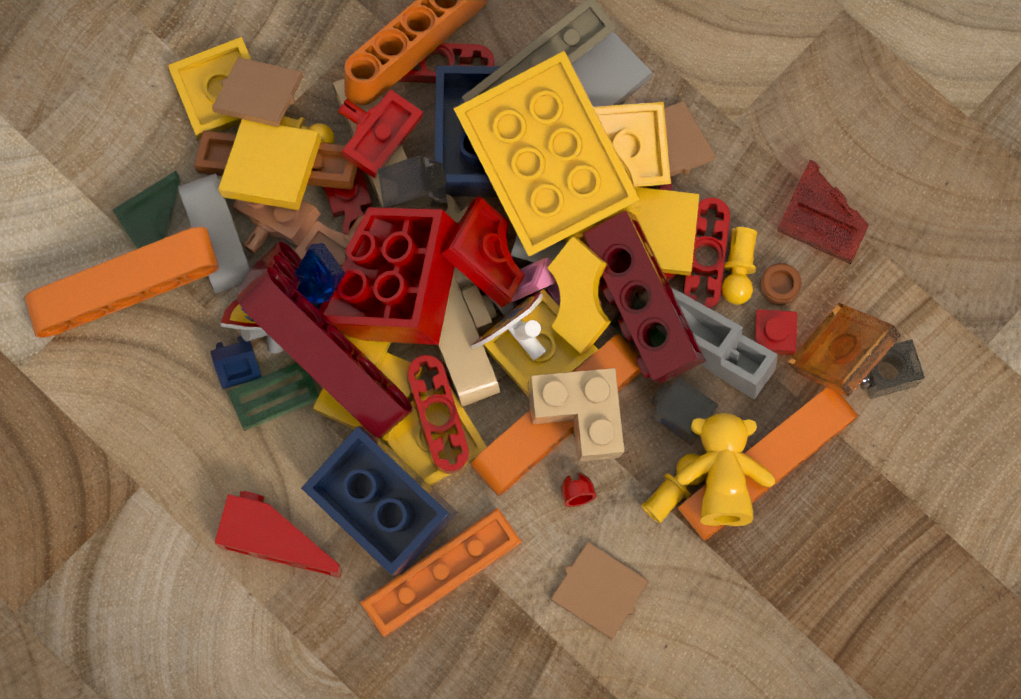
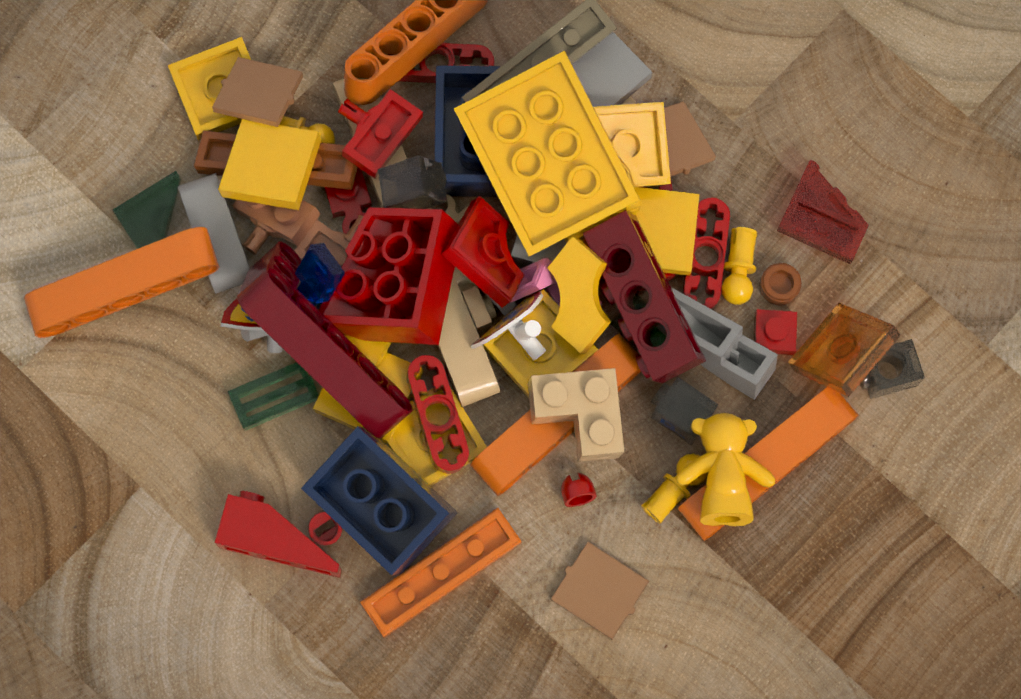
dark blue tile [210,336,262,389] -> none
none -> red hinge [308,511,342,545]

